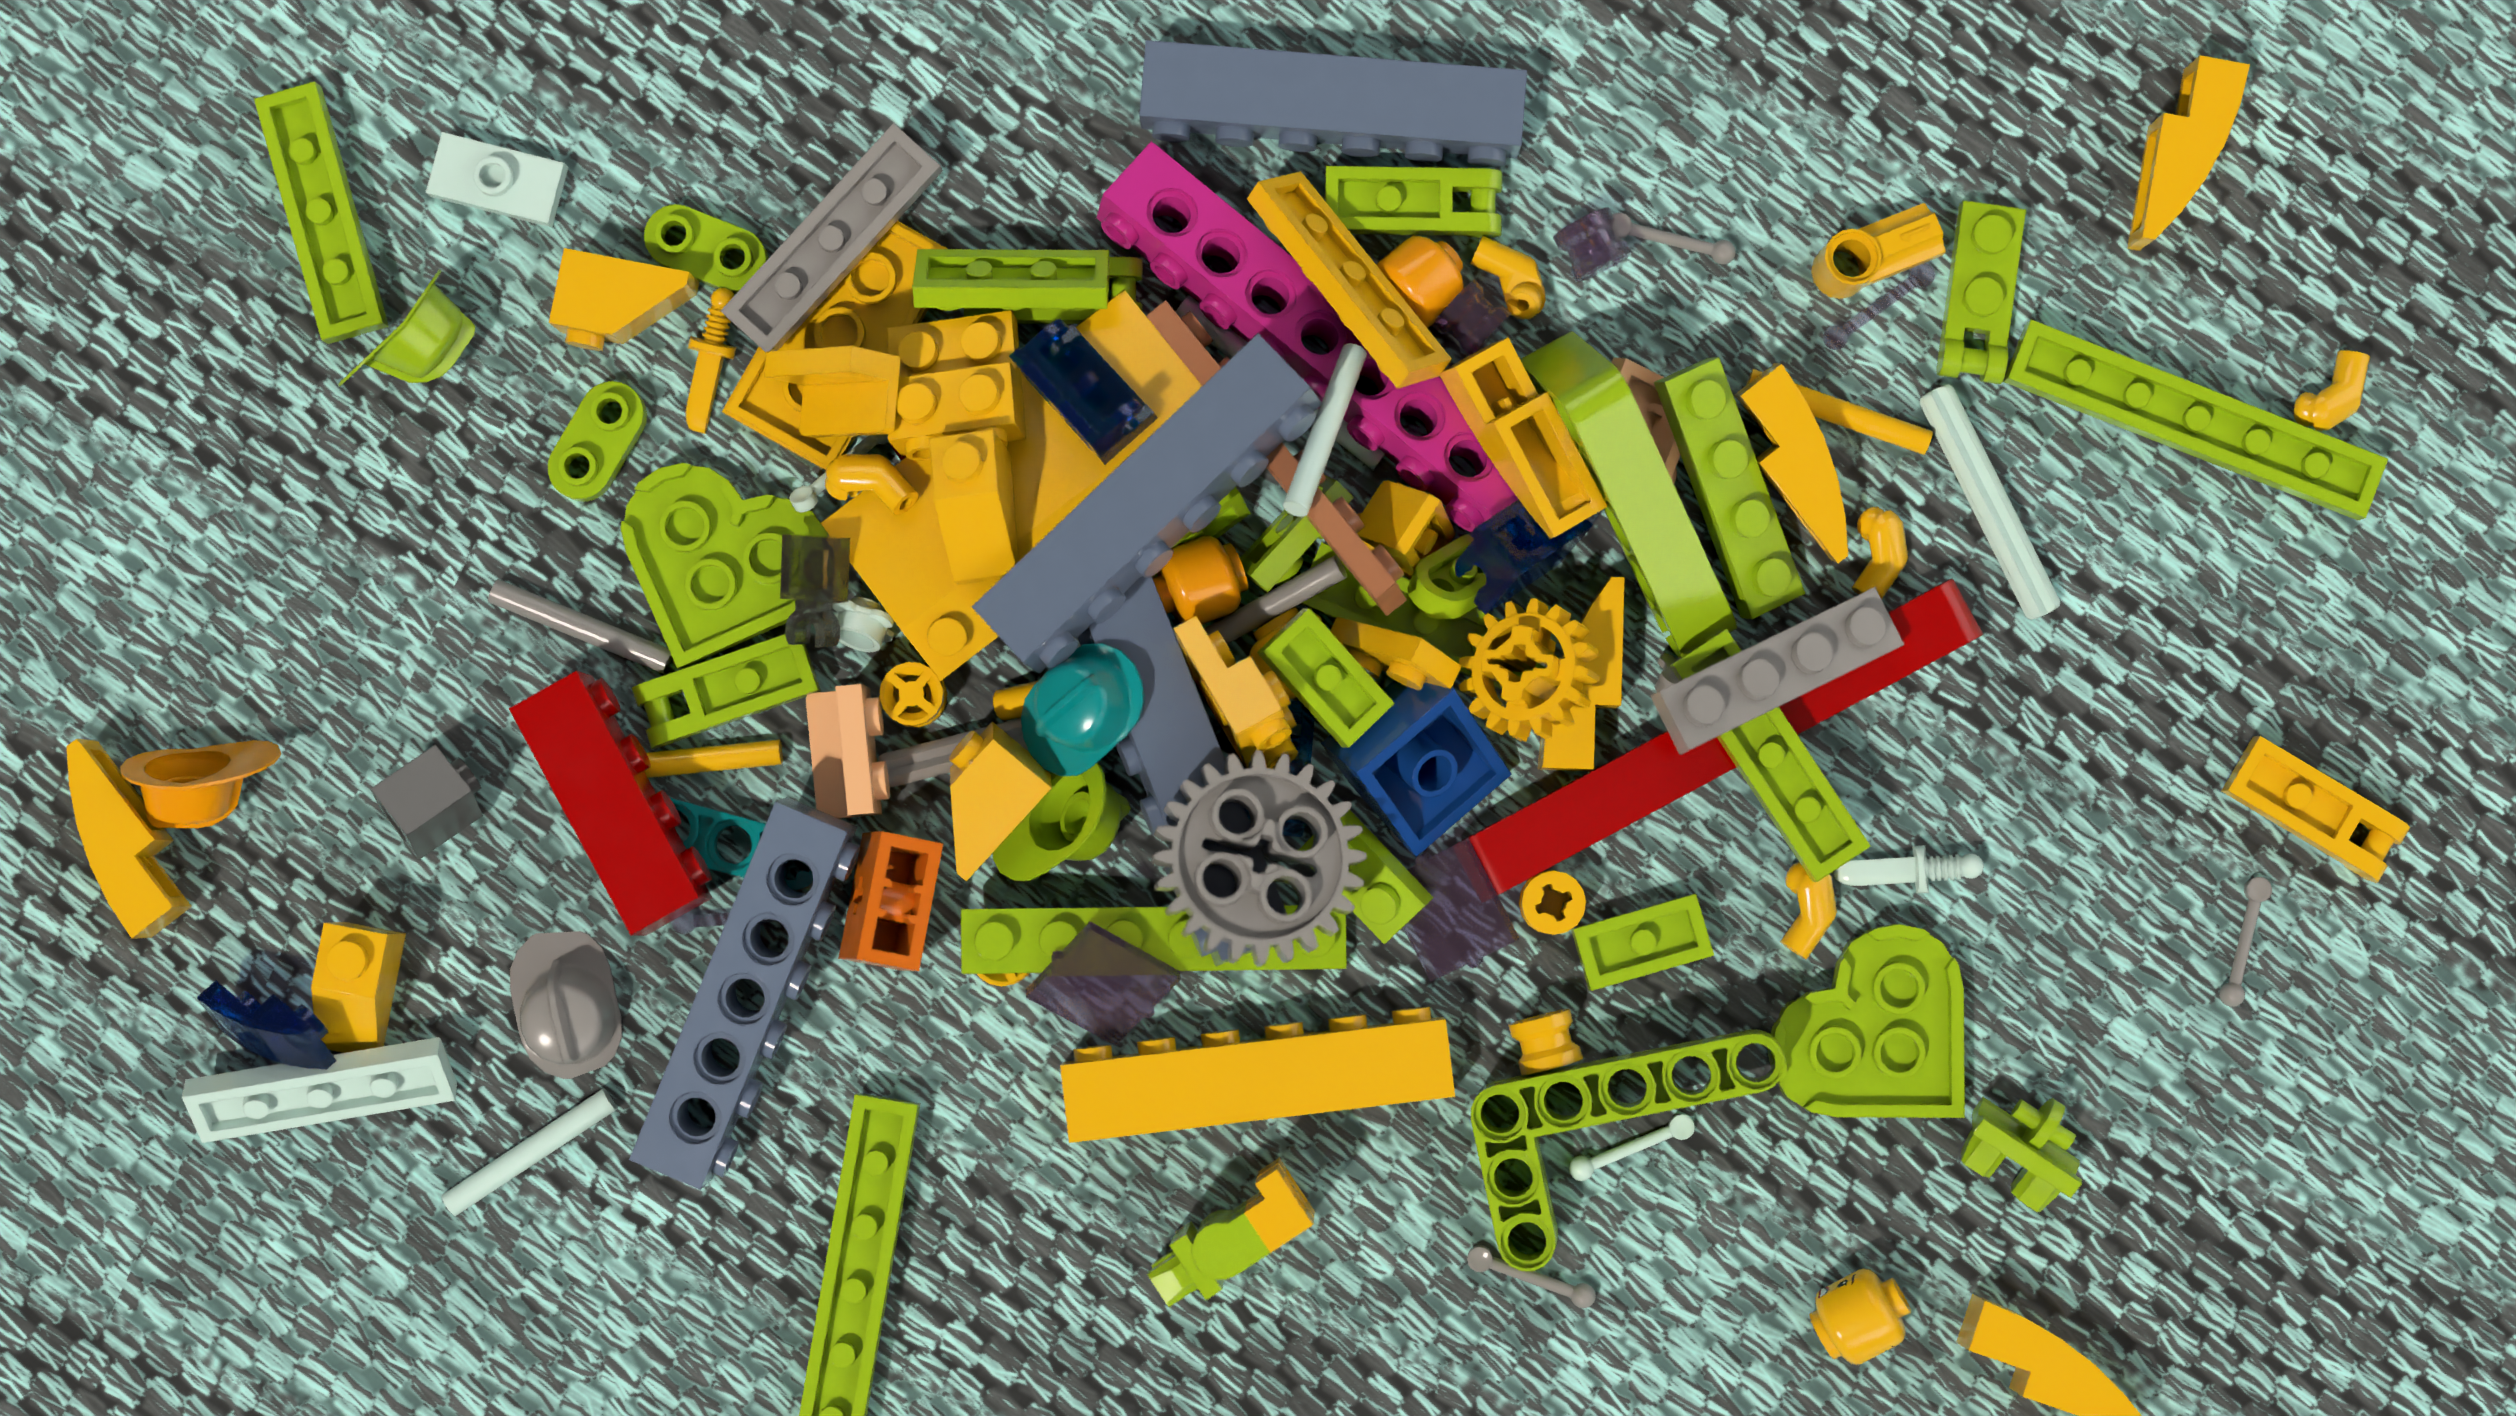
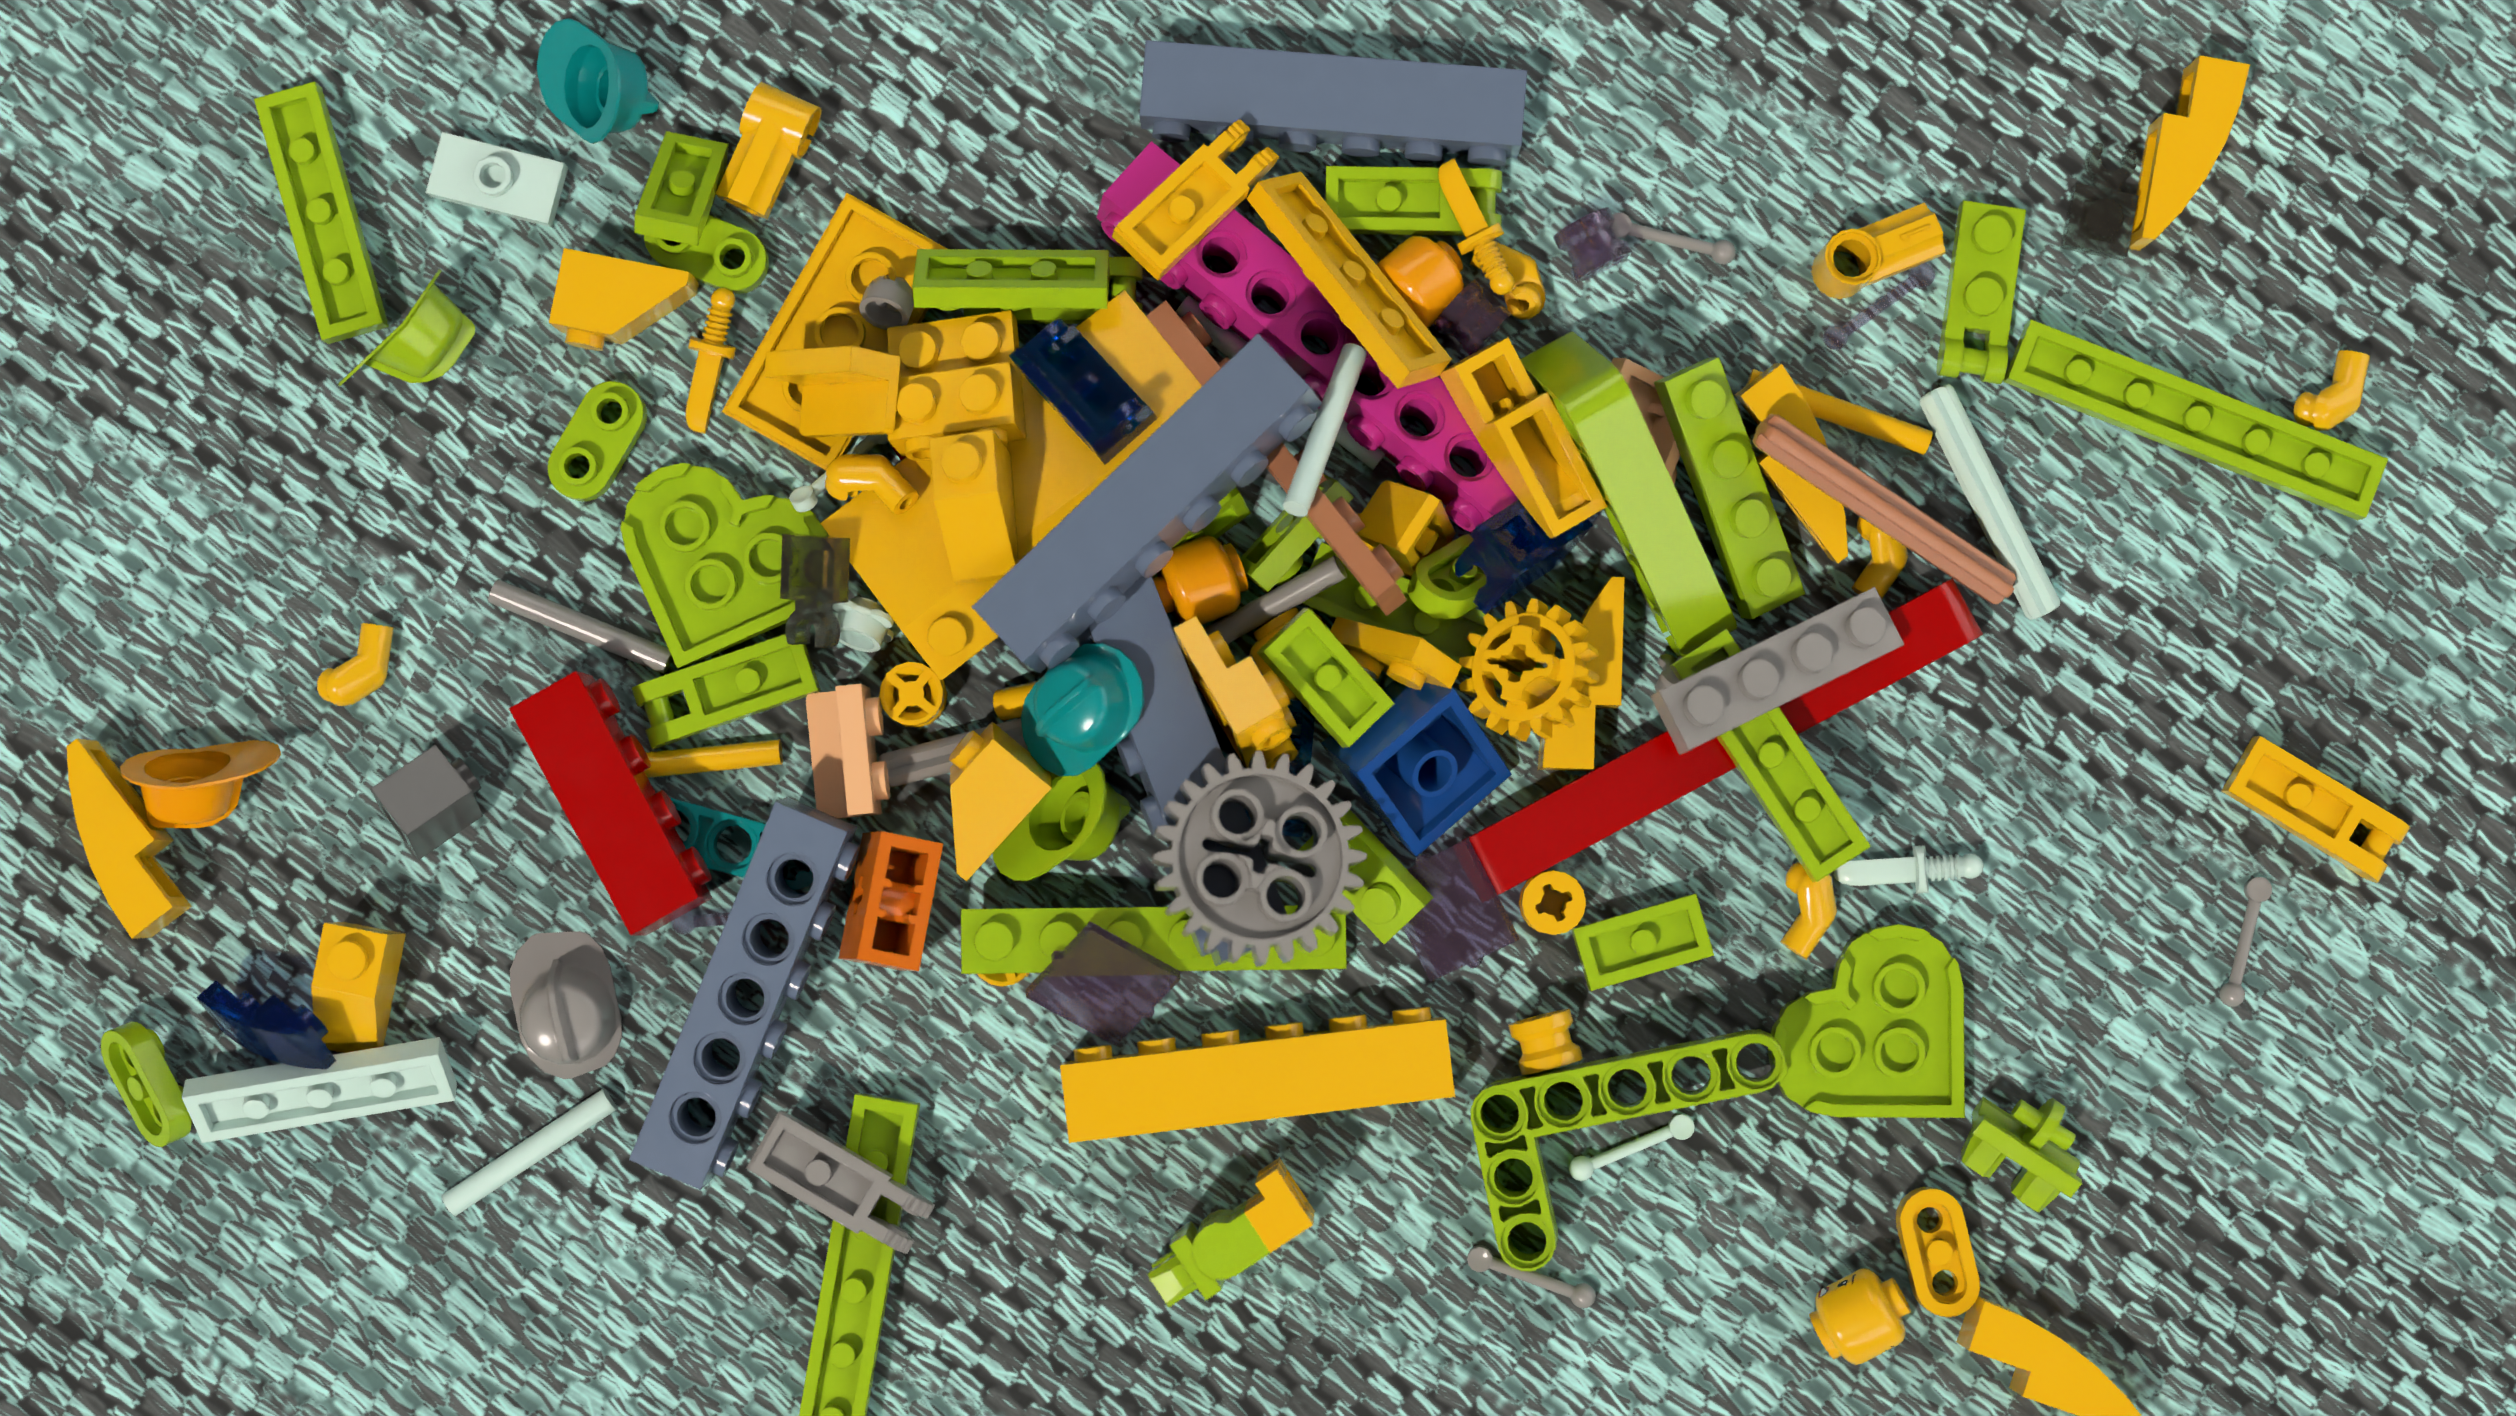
light grey plate [721,123,943,352] -> none
none -> lime plate [101,1021,192,1147]
none -> yellow arm [317,623,394,706]
none -> teal piece [537,18,659,144]
none -> lime plate [634,131,728,246]
none -> yellow piece [715,82,822,220]
none -> light grey hinge [746,1110,935,1254]
none -> light grey hinge [859,275,914,330]
none -> yellow hinge [1112,119,1279,281]
none -> yellow piece [1438,158,1515,295]
none -> nougat axle [1753,414,2016,604]
none -> yellow plate [1896,1187,1980,1317]
none -> clear smoke plate [2060,142,2139,261]

